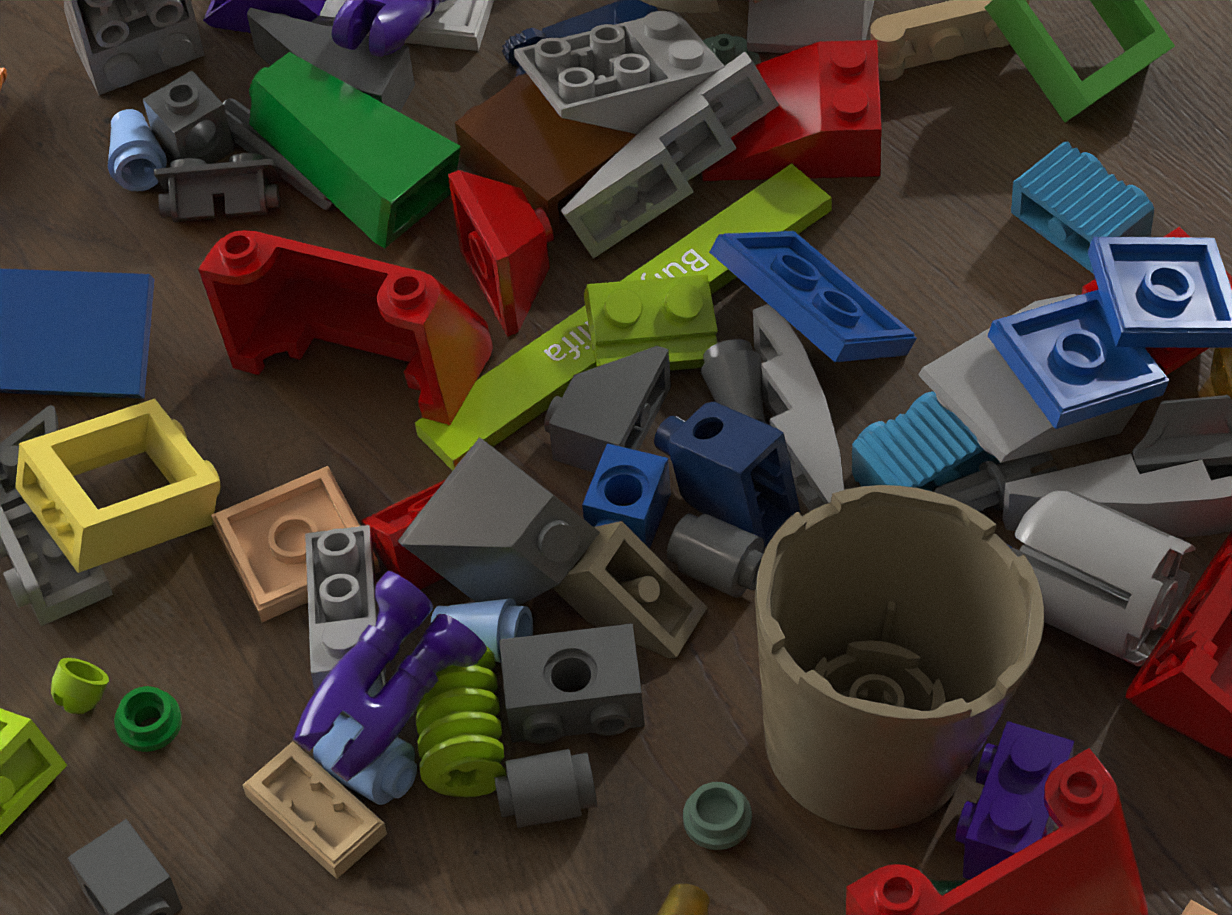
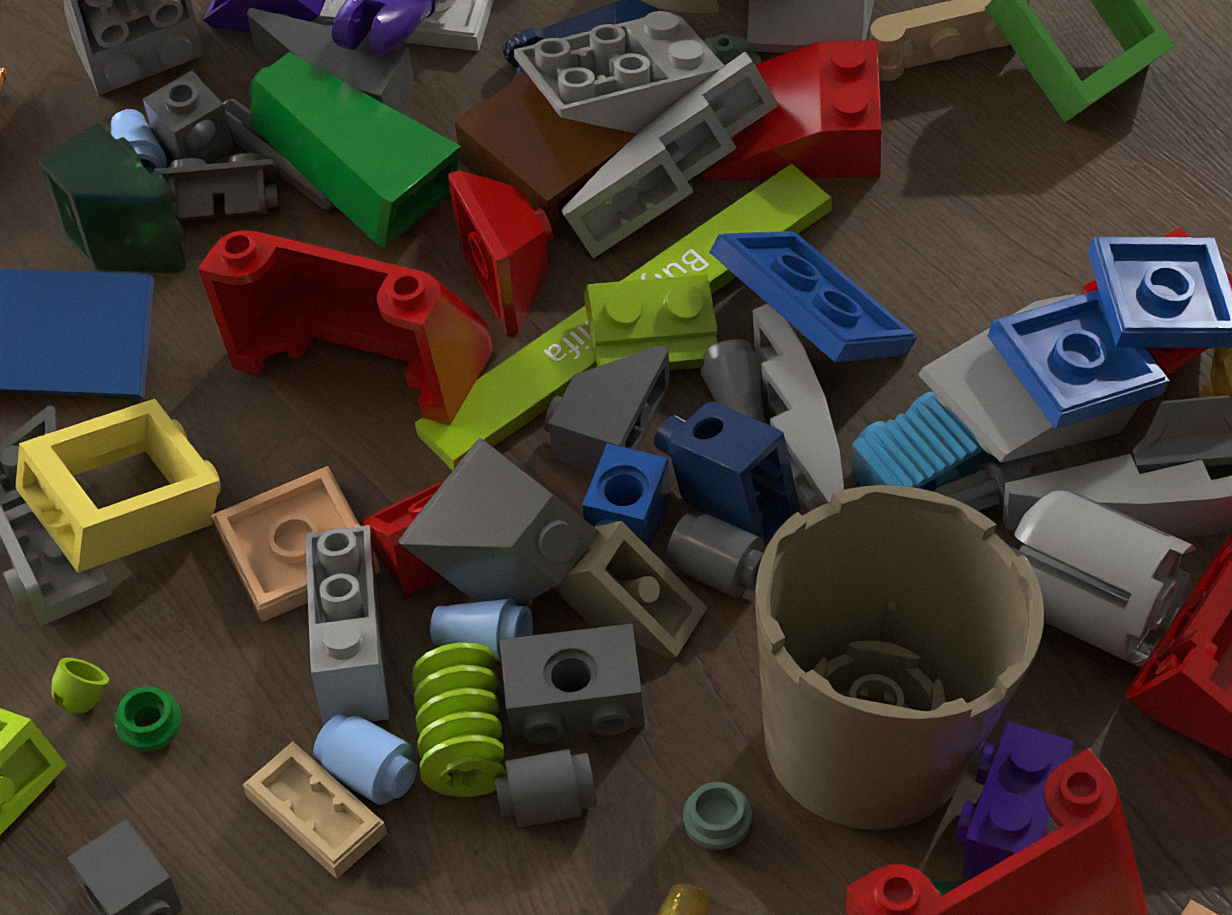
dark purple piece [293,571,487,782] -> none
dark azure brick [1011,141,1154,274] -> none
none -> clear green slope [38,122,188,274]

